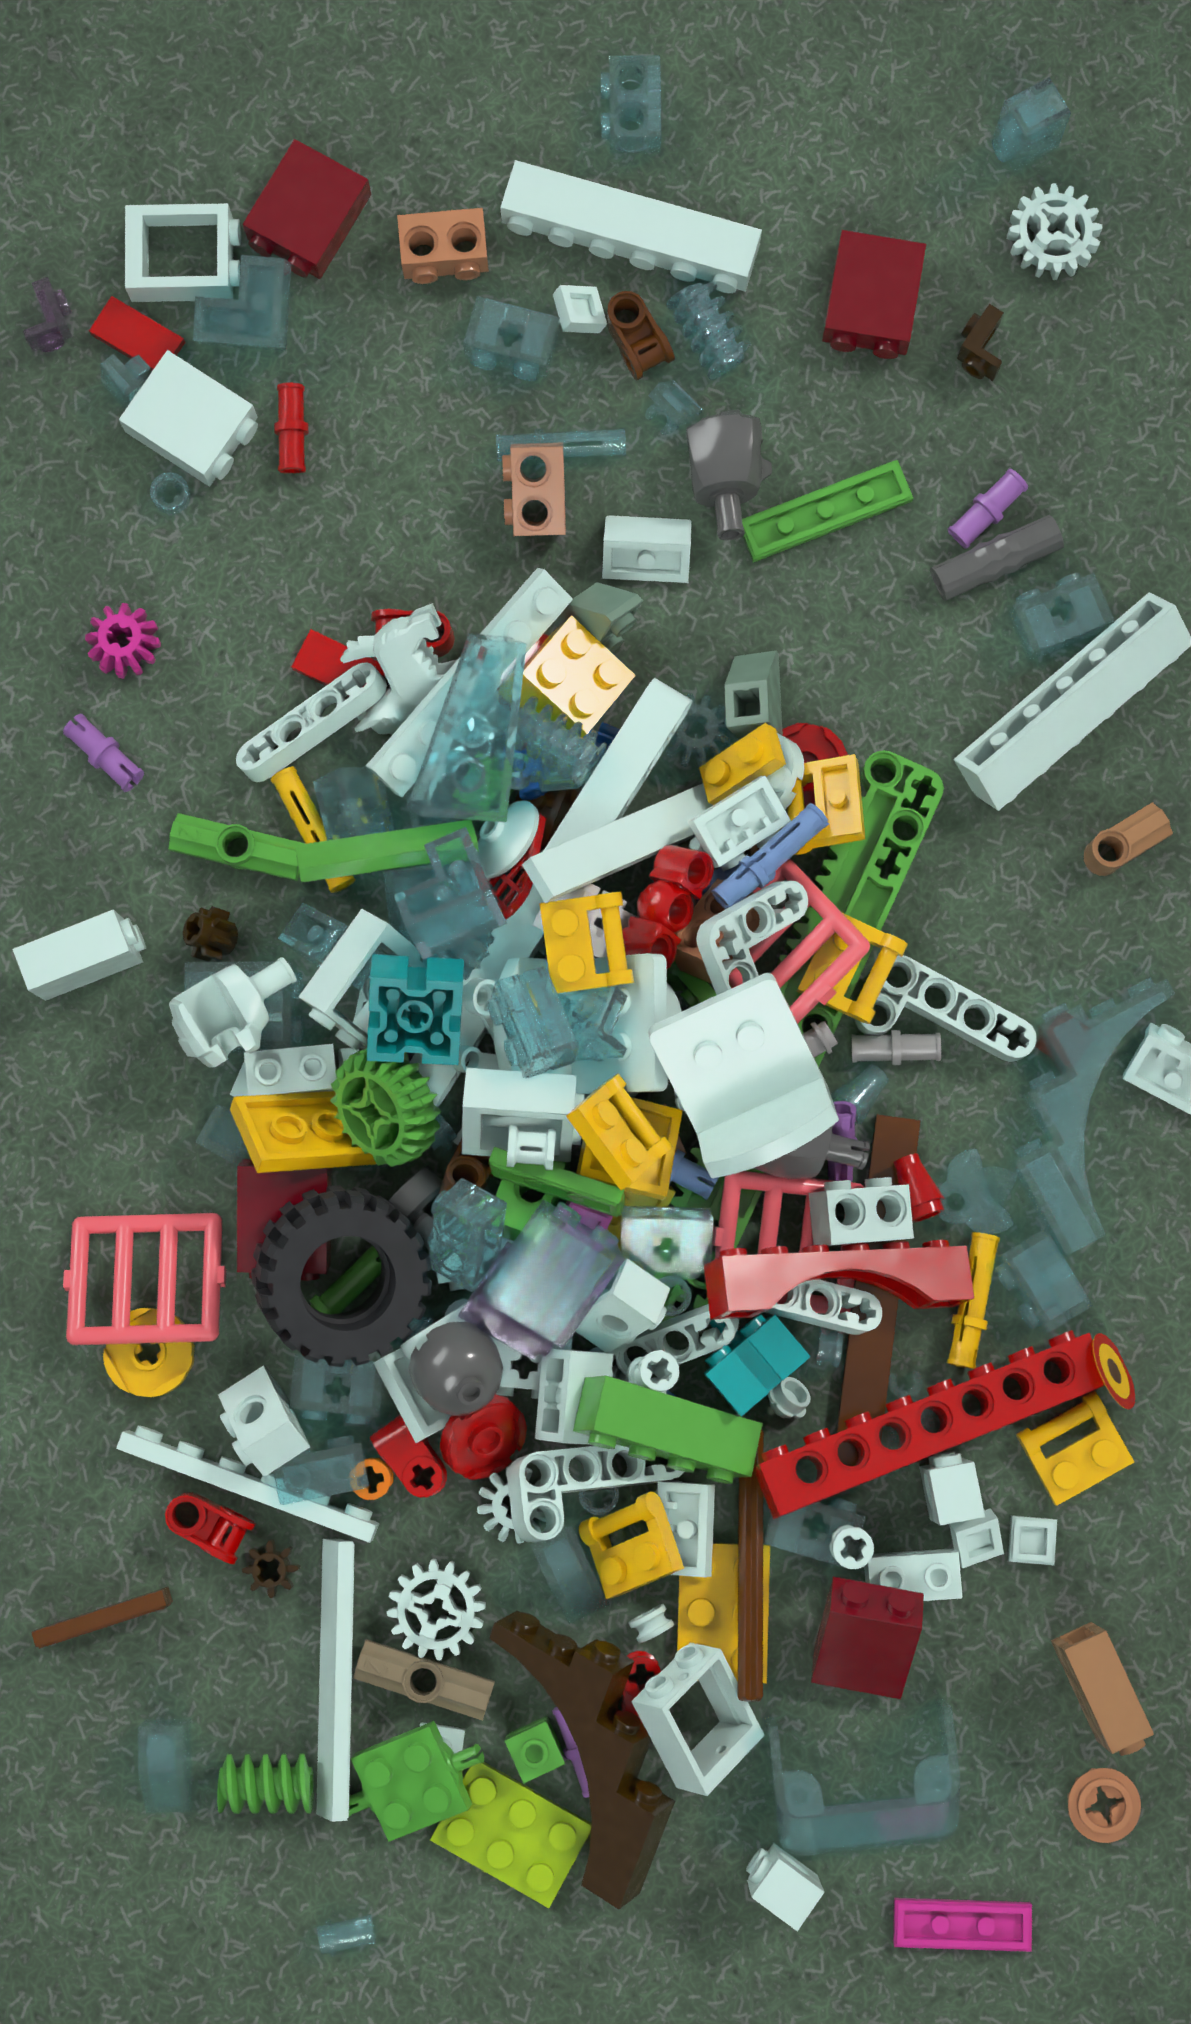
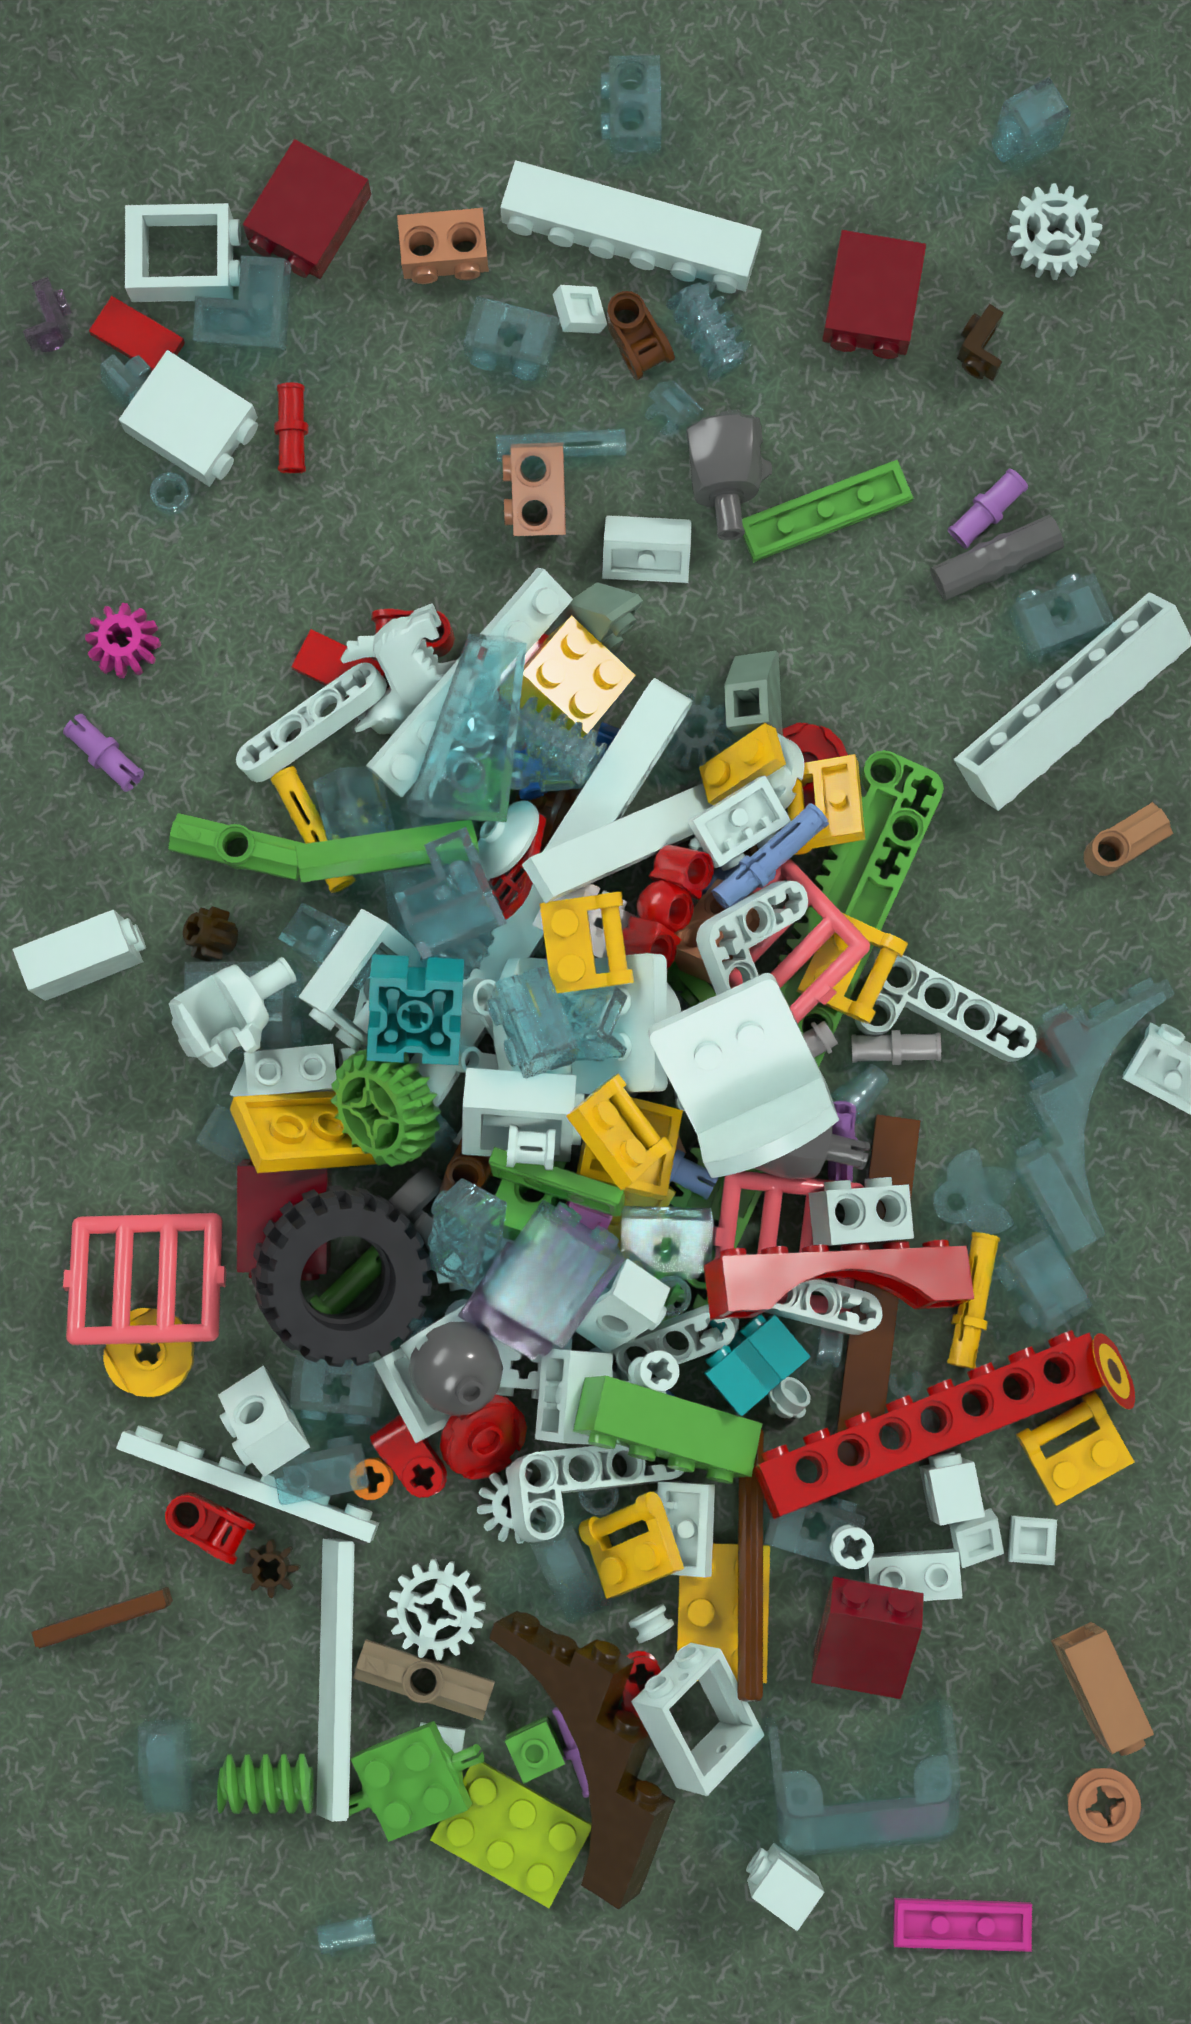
red cone [893,1153,945,1223] -> none

